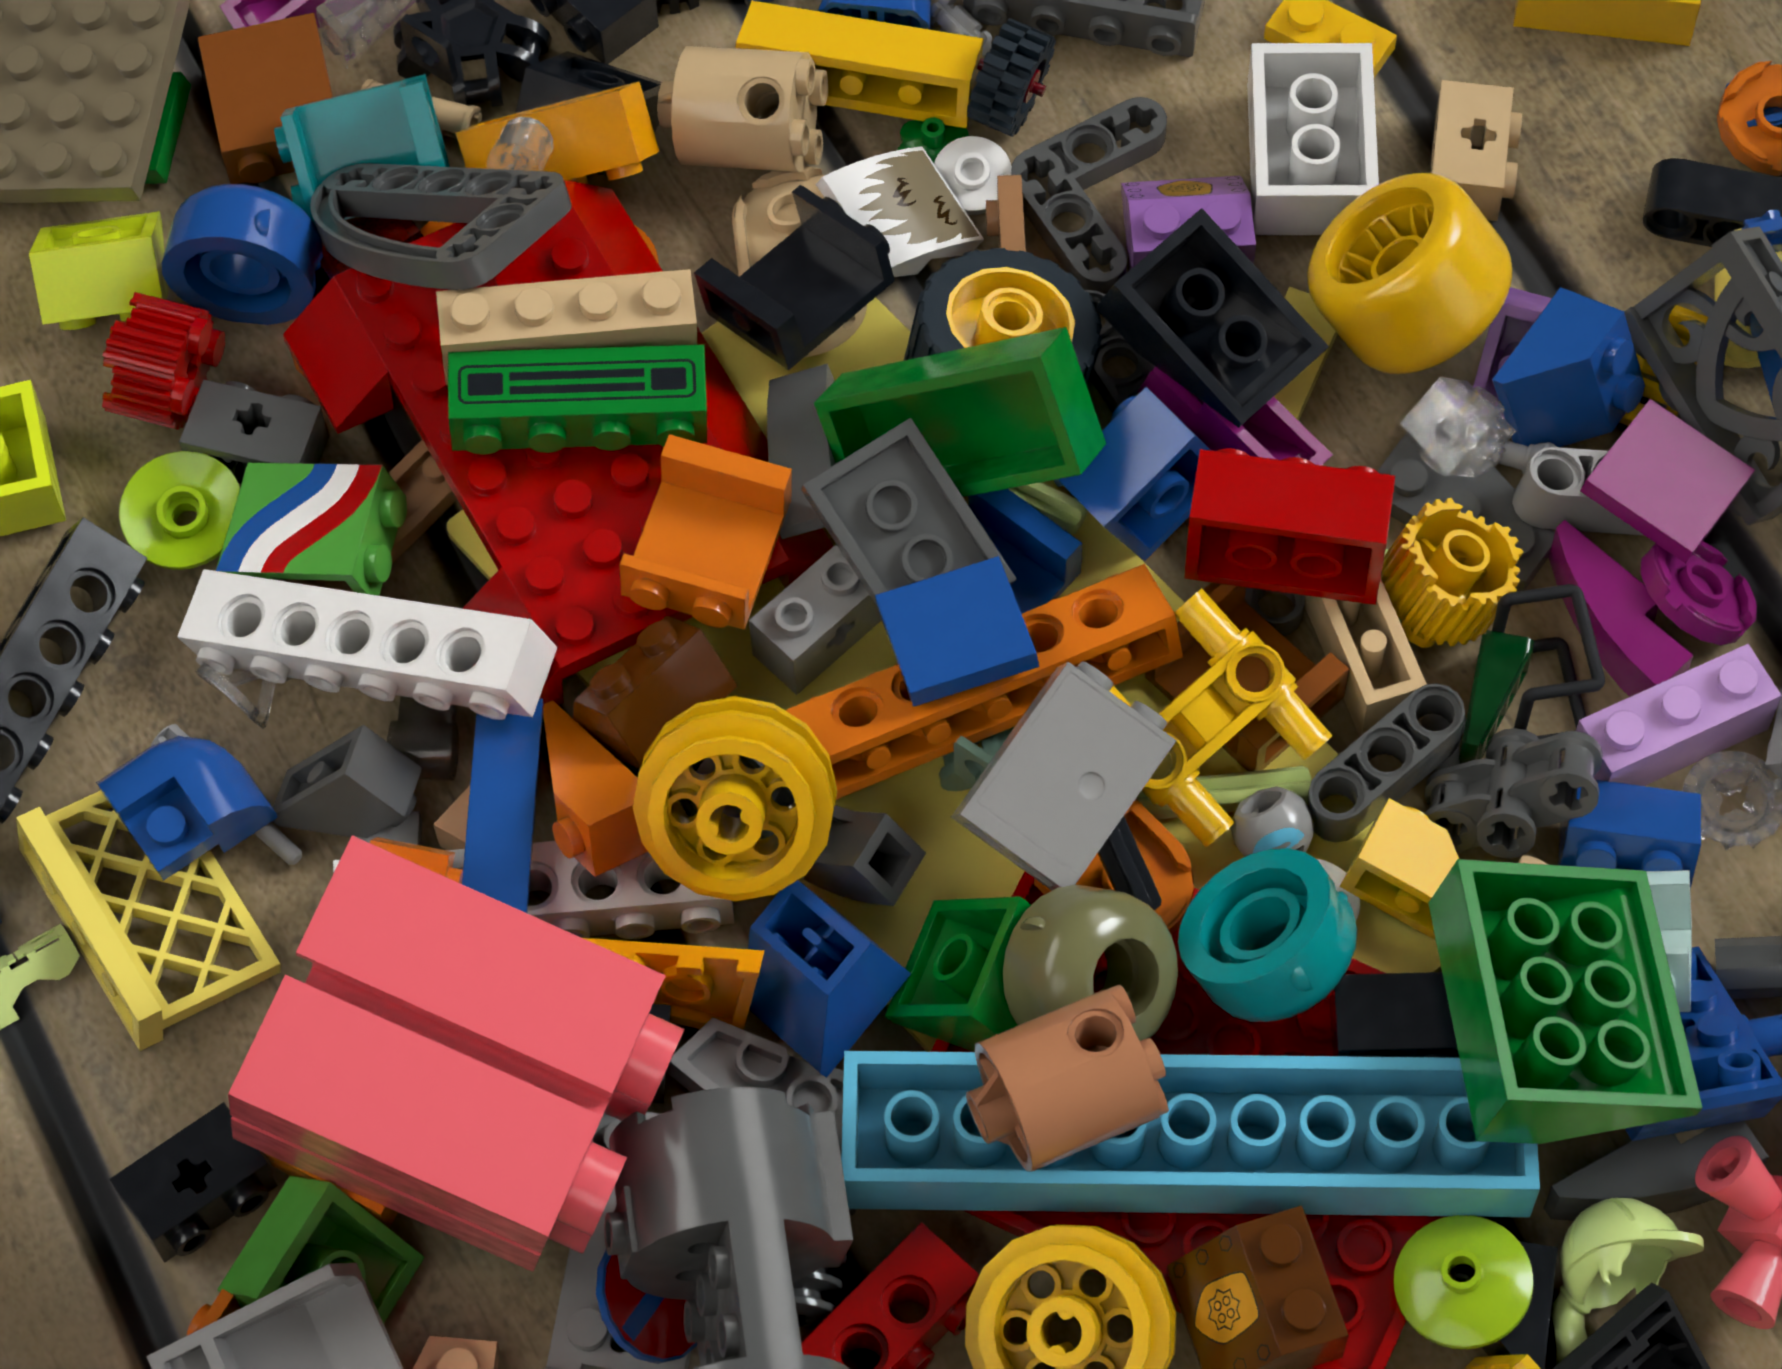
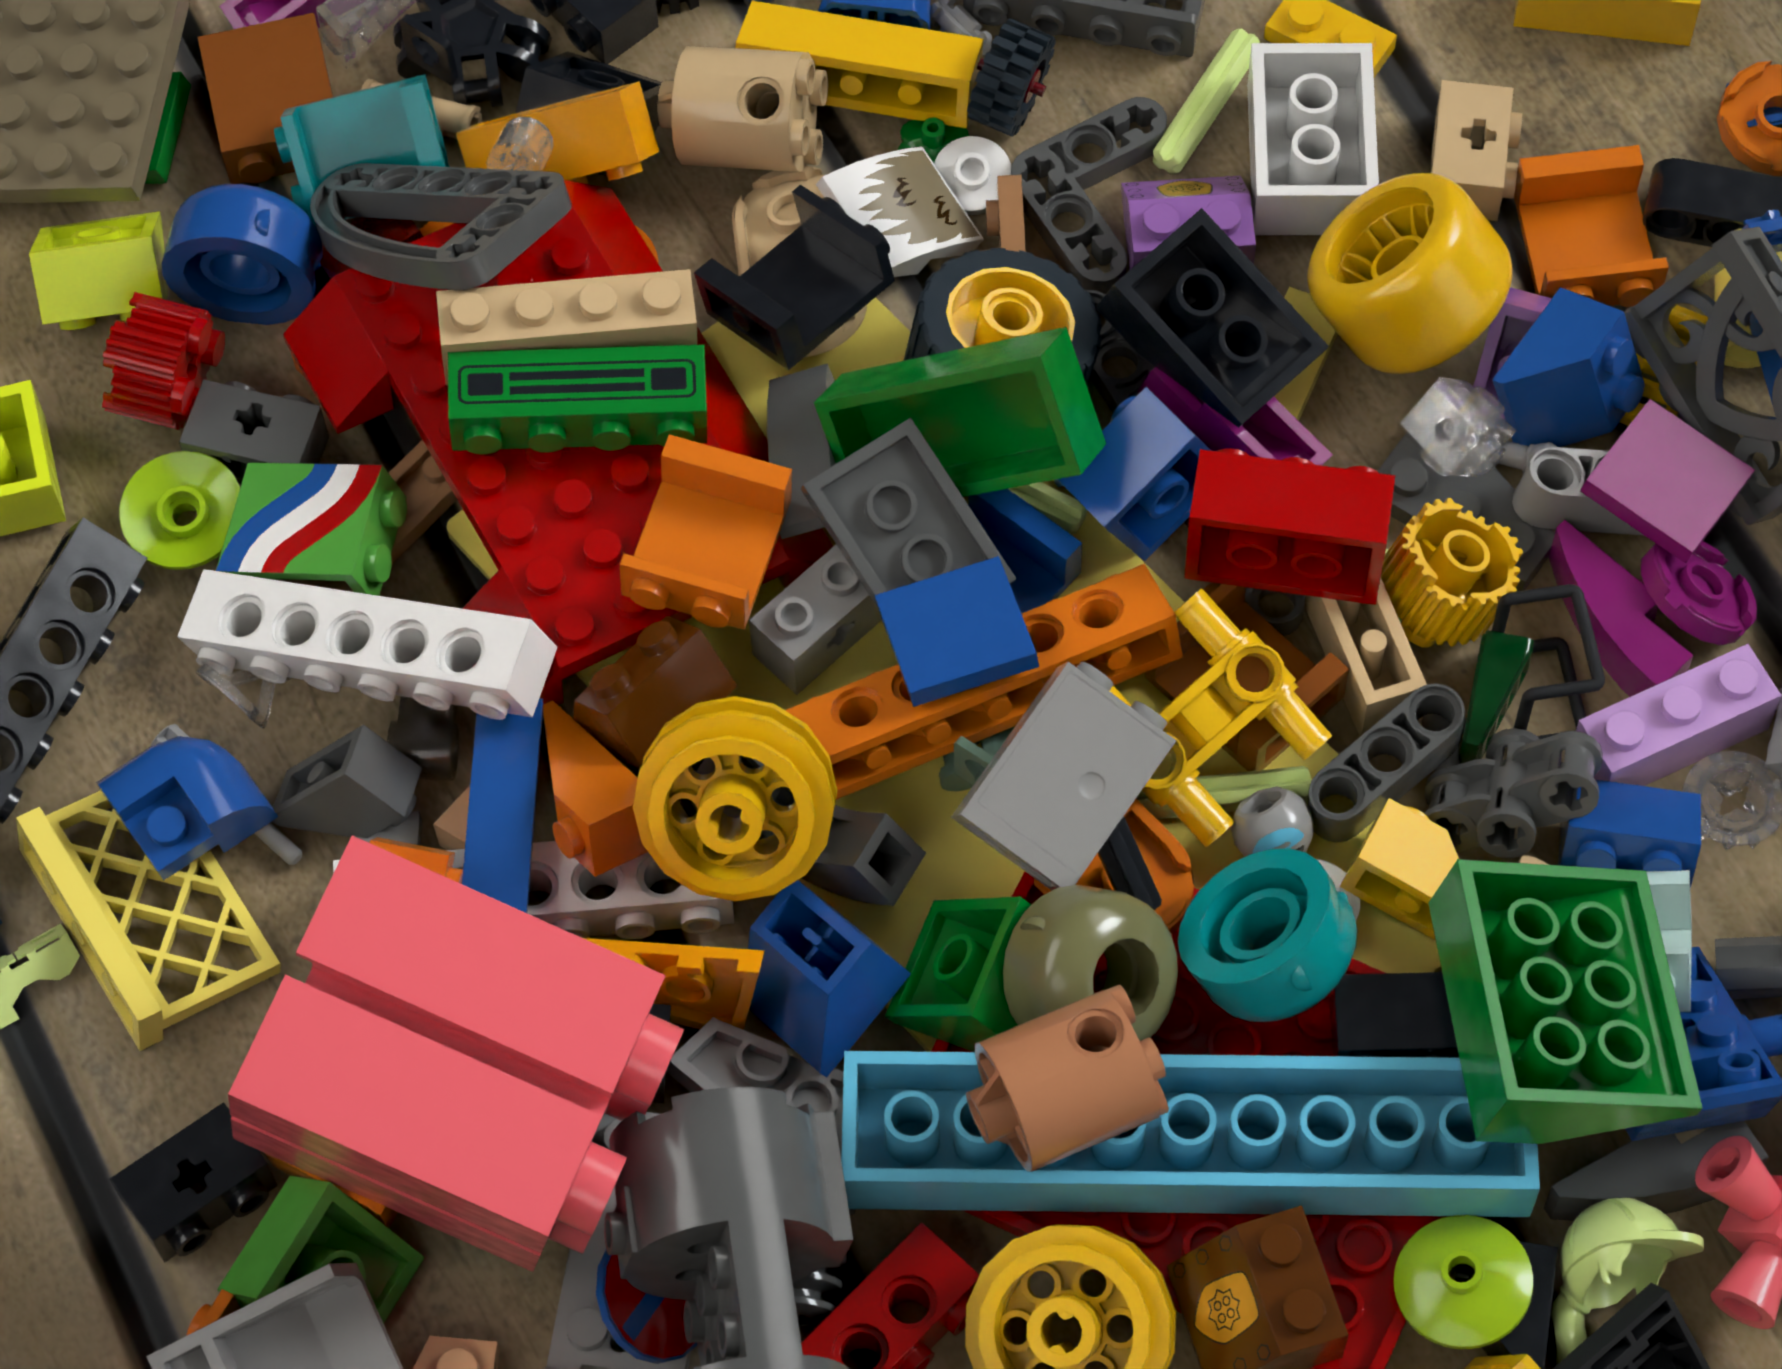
none -> yellowish green axle [1153,28,1260,174]
none -> orange panel [1514,145,1669,307]

